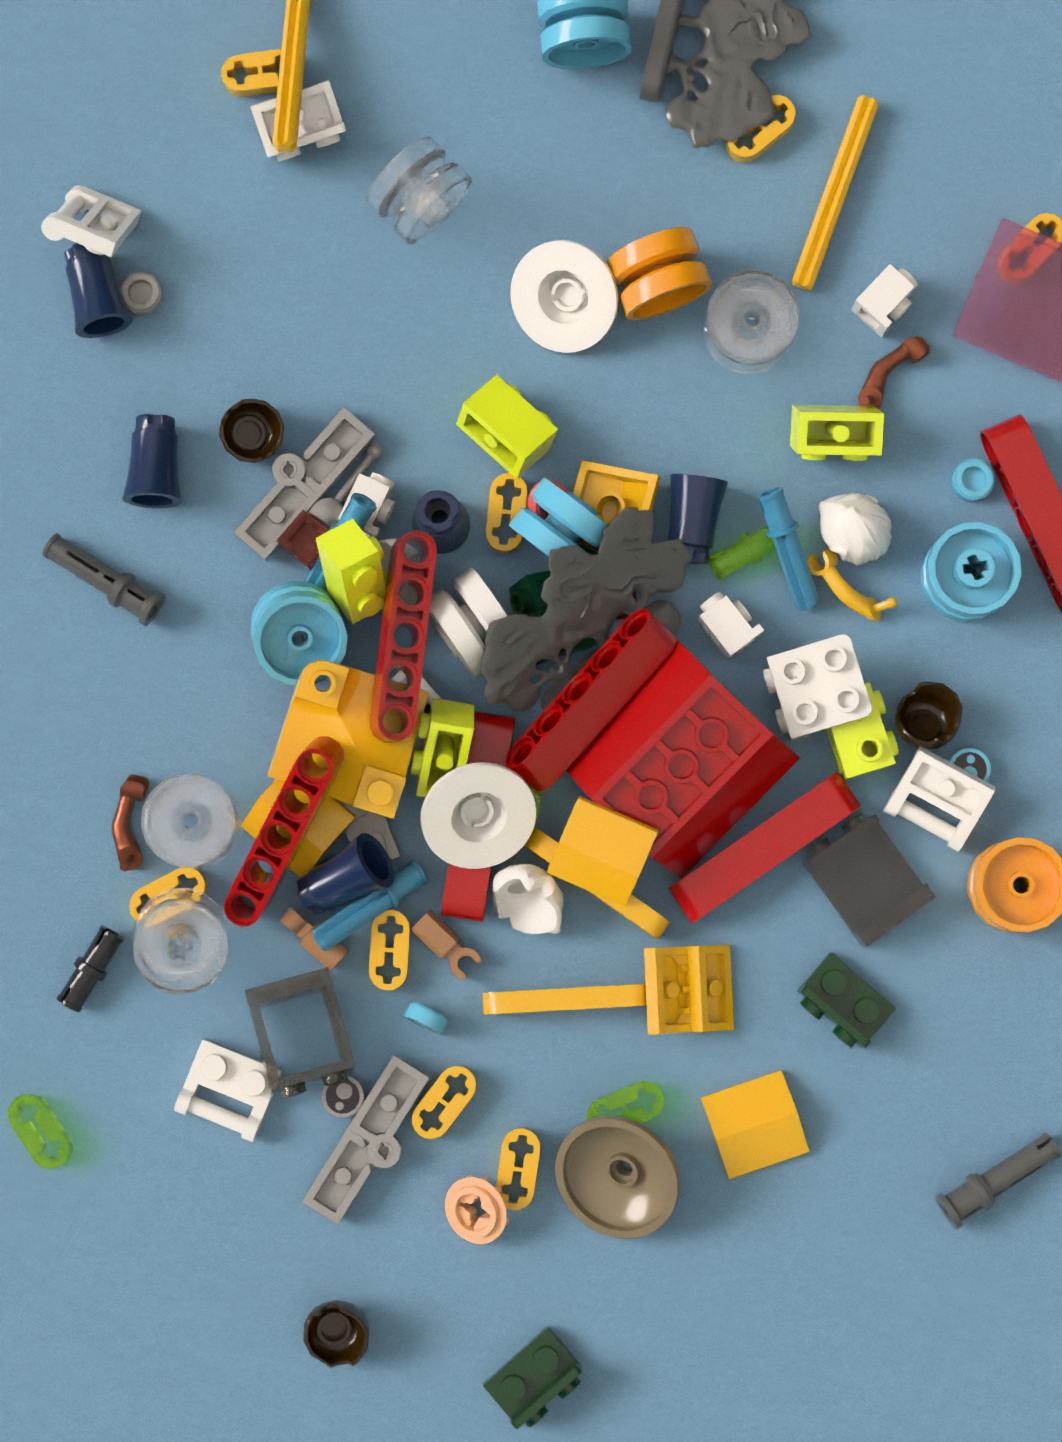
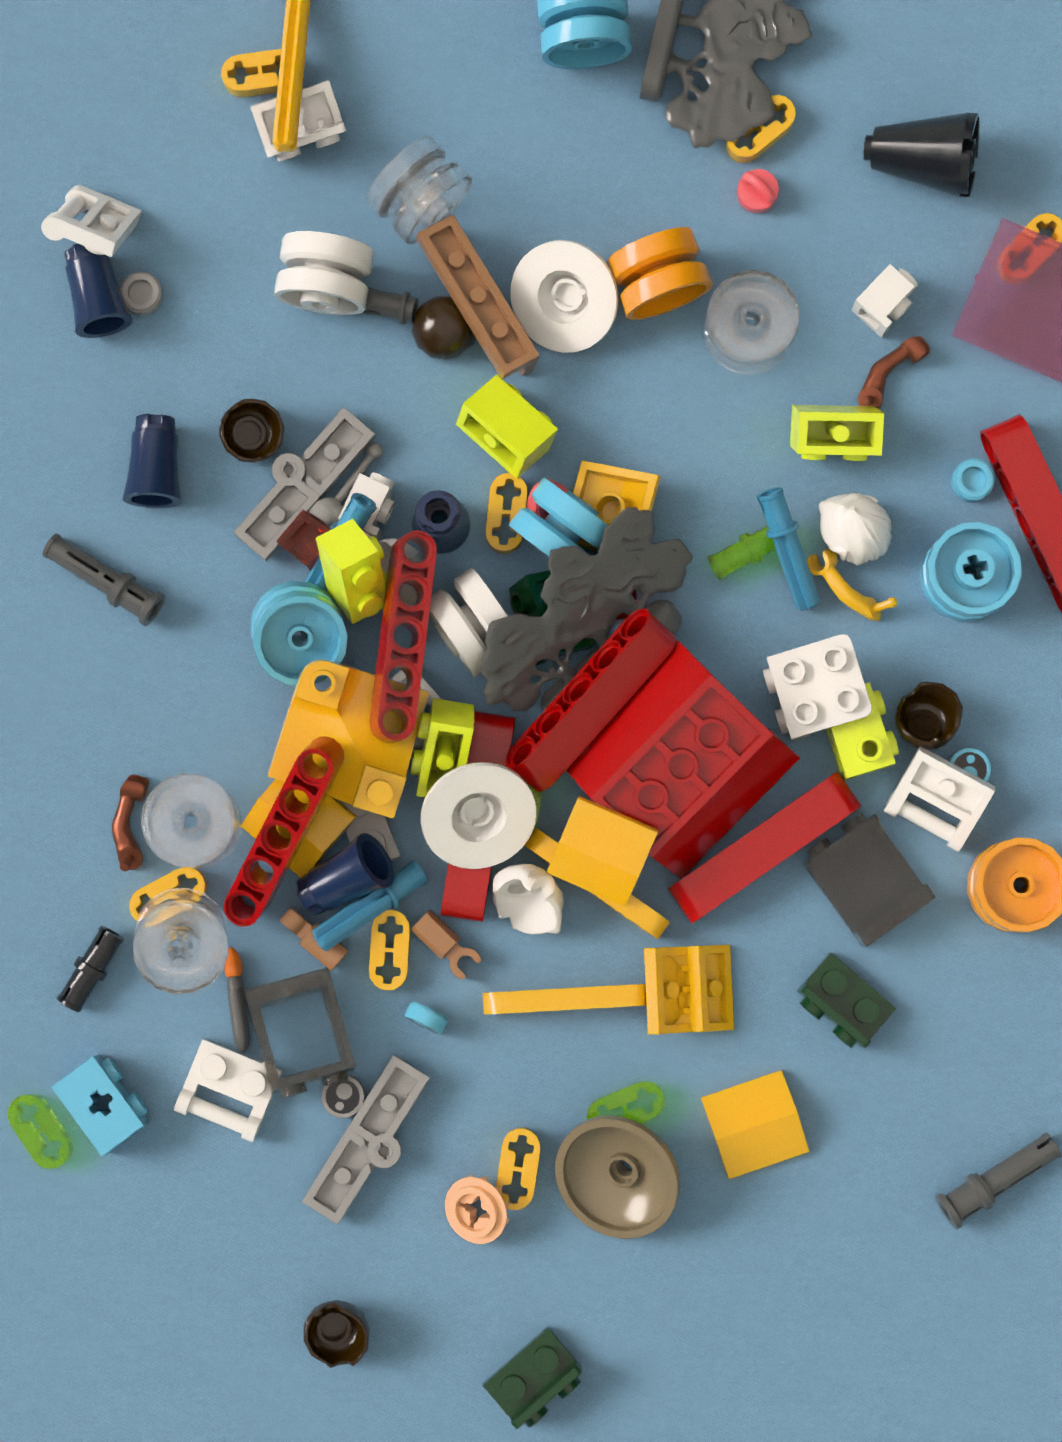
yellow beam [412,1065,477,1139] -> none
dark blue plant [667,474,728,565] -> none
white brick [697,591,764,660] -> none
yellow axle [792,95,879,291] -> none
none -> medium azure brick [51,1054,150,1157]
none -> dark grey piece [224,947,250,1052]
none -> white wheel [274,231,374,315]
none -> dark grey pin [364,287,418,325]
none -> dark brown hair [412,296,476,360]
none -> medium nougat fence [416,214,540,380]
none -> coral tile [737,169,779,213]
none -> black cone [864,112,980,197]

